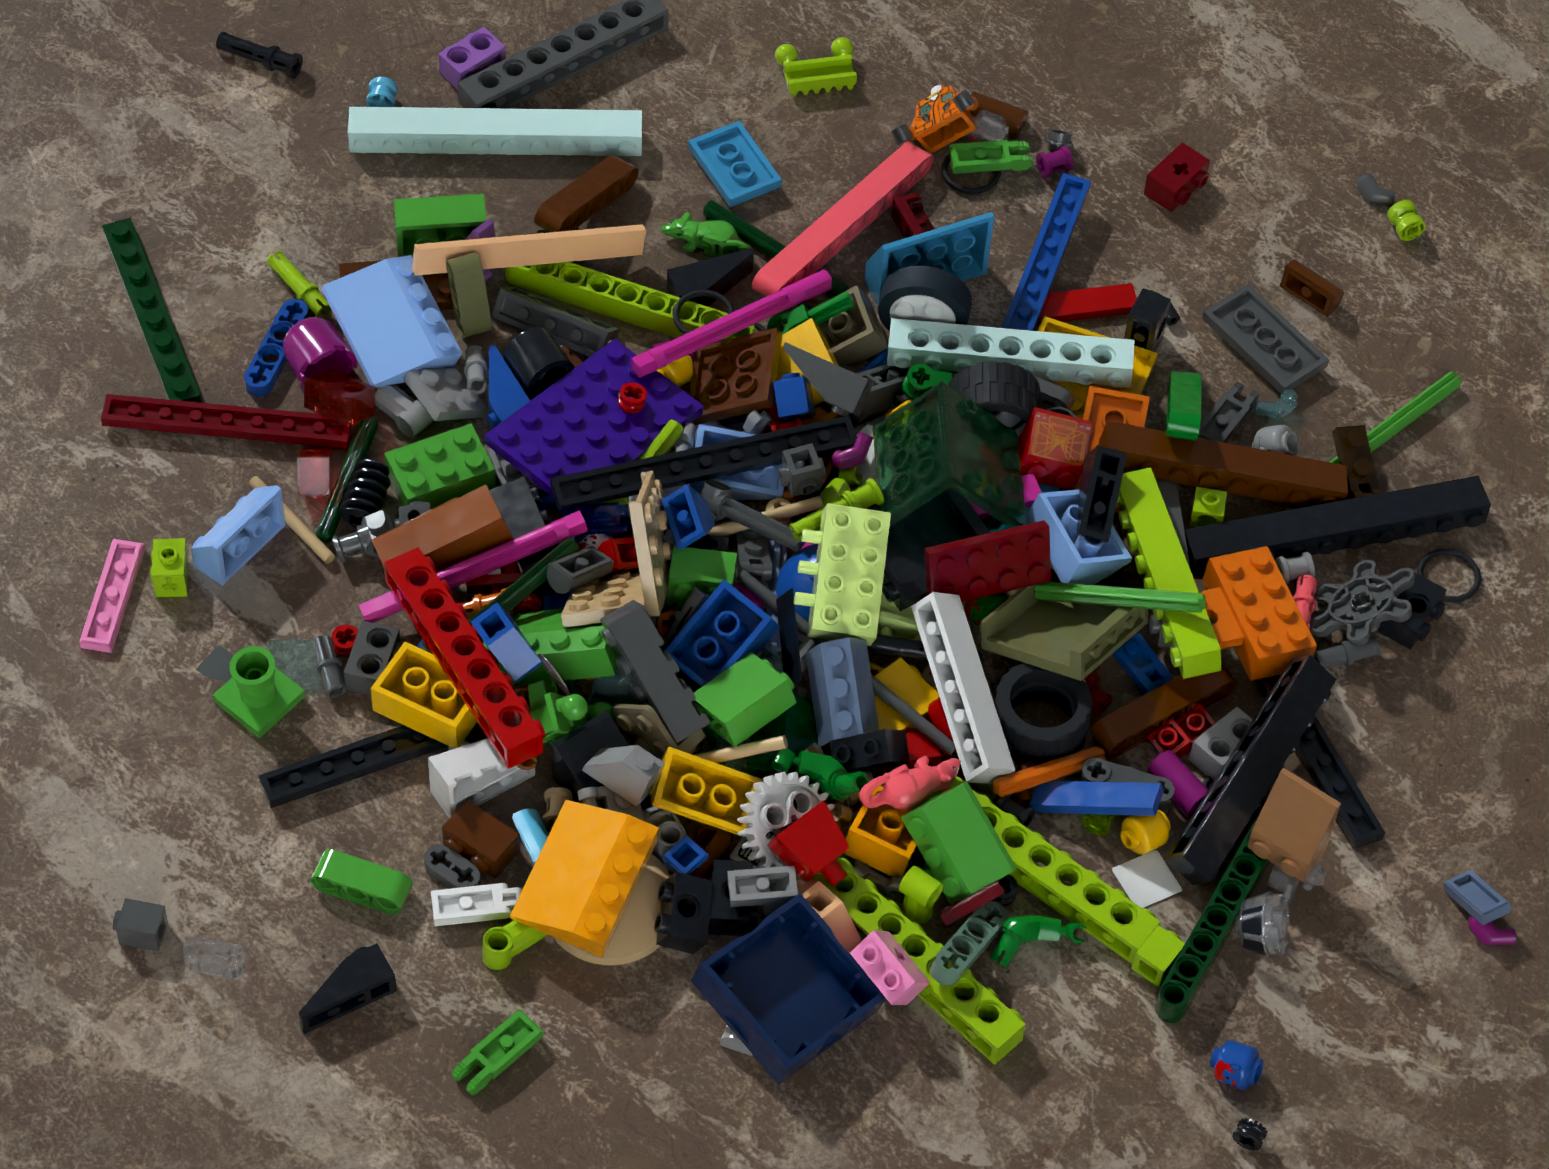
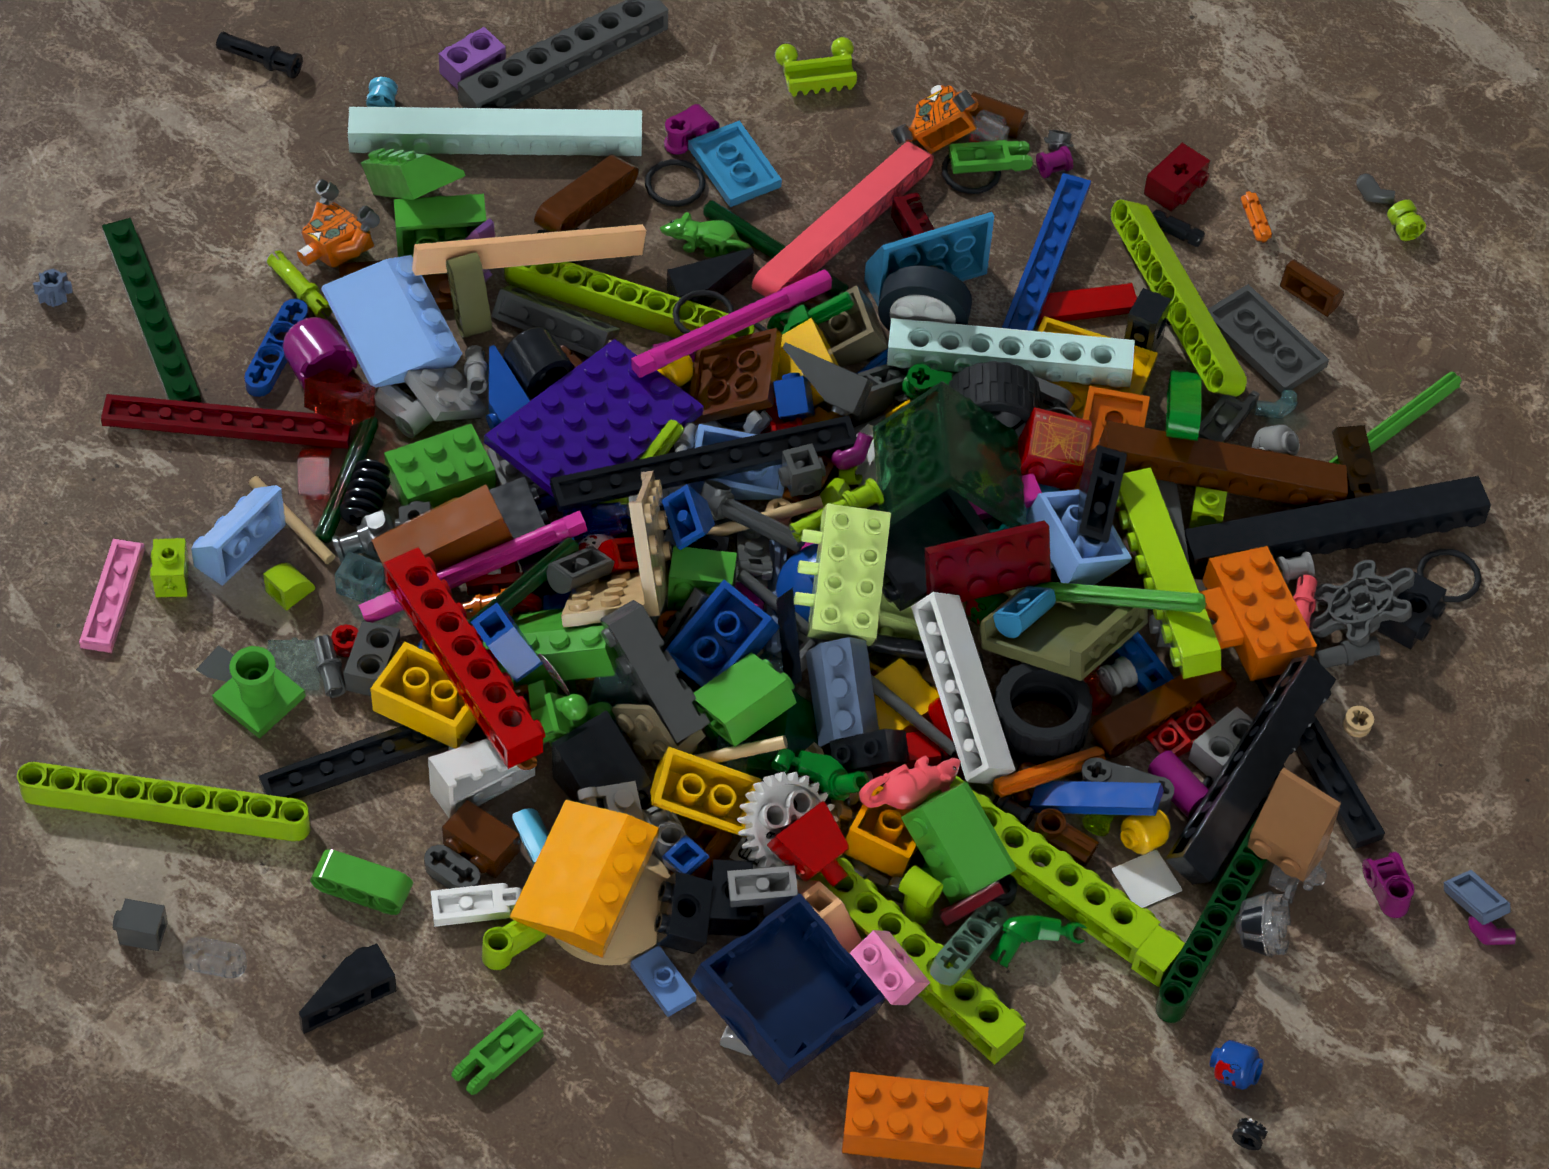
tan bush [542,787,573,830] -> none
light grey slope [582,745,665,807] -> none
red bush [618,382,647,413] -> none
none -> lime beam [17,762,311,841]
none -> sand blue gear [33,269,73,307]
none -> lime brick [263,563,315,611]
none -> orange torso [297,179,380,268]
none -> clear light blue brick [335,551,387,603]
none -> bright green slope [361,148,466,200]
none -> medium blue plate [631,945,696,1017]
none -> black piece [645,159,705,207]
none -> magenta piece [664,104,720,155]
none -> orange brick [842,1072,989,1168]
none -> dark azure brick [993,586,1056,638]
none -> reddish brown piece [1033,808,1099,867]
none -> light grey wheel [1098,656,1138,696]
none -> lime beam [1111,199,1247,397]
none -> black axle [1152,209,1205,247]
none -> orange axle [1240,191,1272,243]
none -> tan bush [1343,706,1374,737]
none -> magenta piece [1362,852,1414,918]

